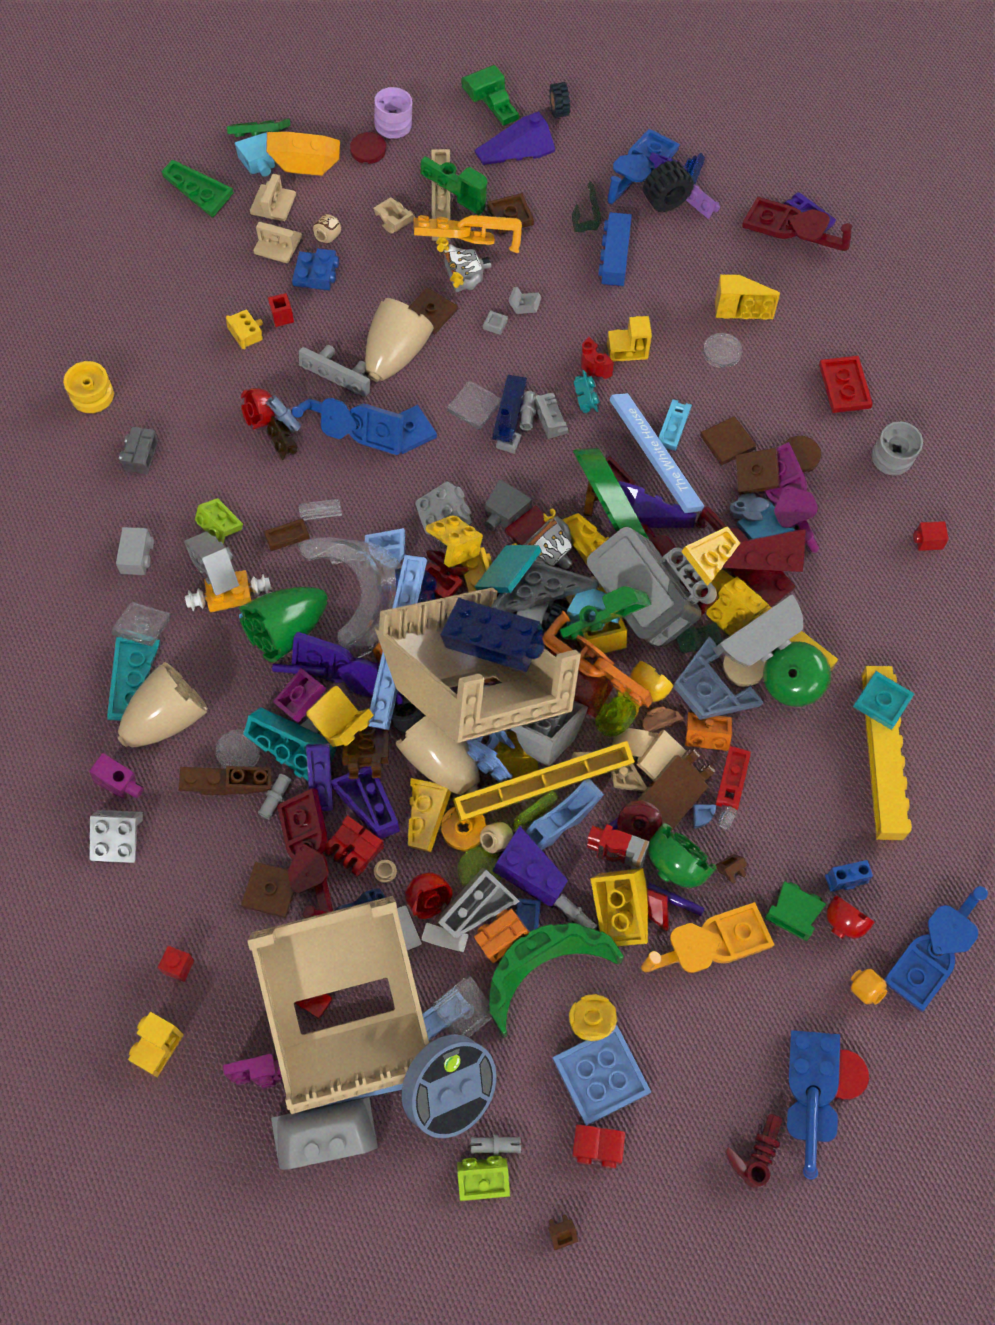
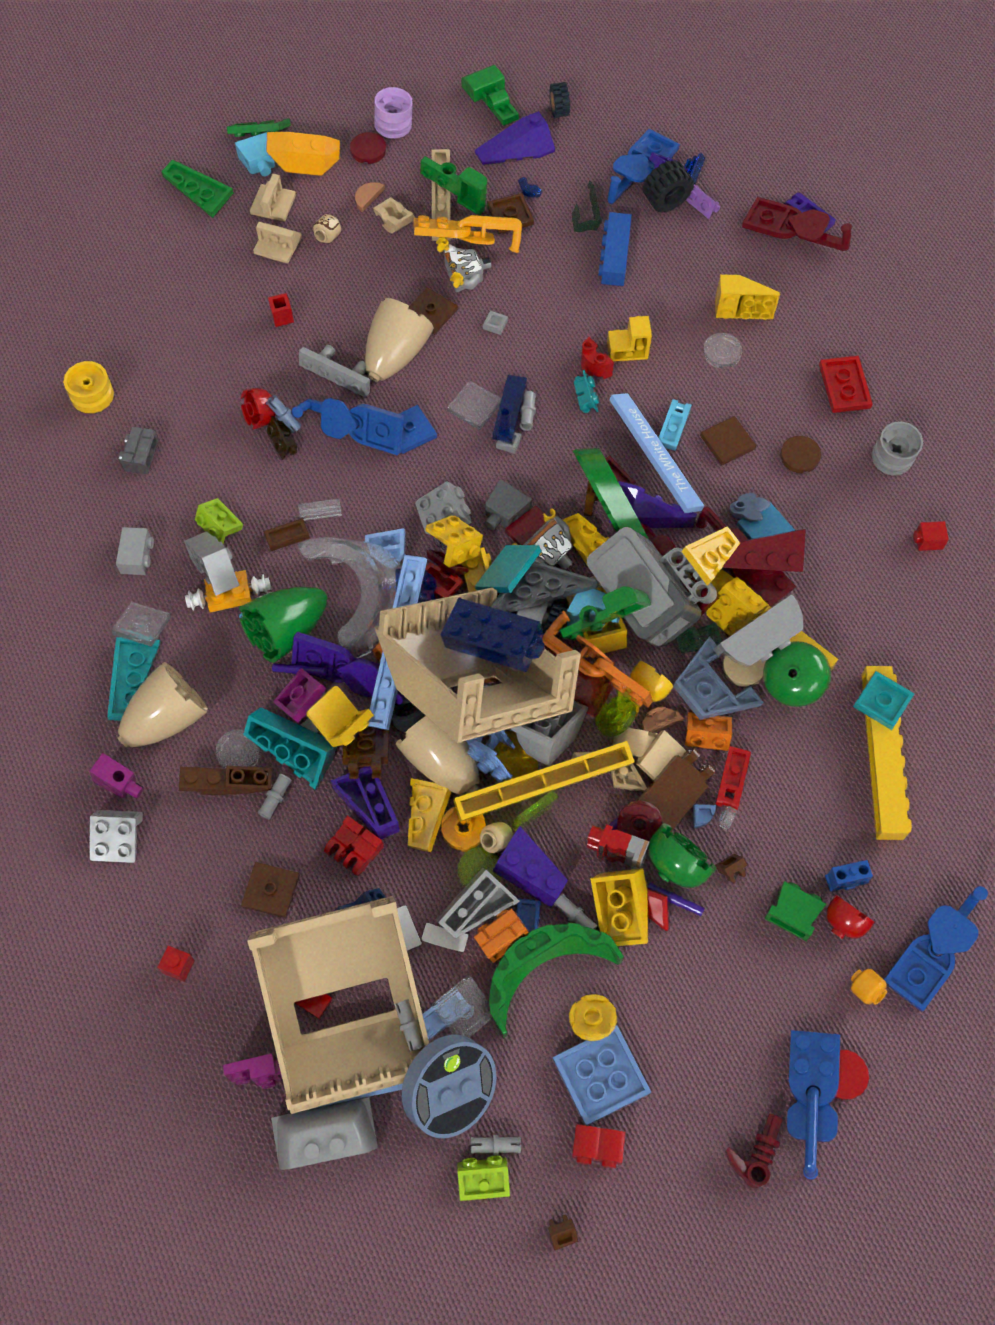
yellow brick [128,1012,184,1078] -> none
yellow piece [226,309,263,349] -> none
dark red plate [277,788,333,918] -> none
blue plate [292,248,339,290] -> none
dark purple tile [306,743,334,811] -> none
tan plate [374,860,397,883] -> none
red cylinder [405,872,453,919] -> none
light grey bracket [509,287,542,314] -> none
medium blue arch [526,778,604,850] -> none
light grey hinge [535,393,569,439] -> none
light orange plate [641,902,774,973] -> none
reddish brown plate [736,448,780,495] -> none
magenta plate [765,442,819,553] -> none
none -> nougat tile [355,182,385,212]
none -> light grey pin [394,999,425,1052]
none -> clear blue arm [518,177,542,198]

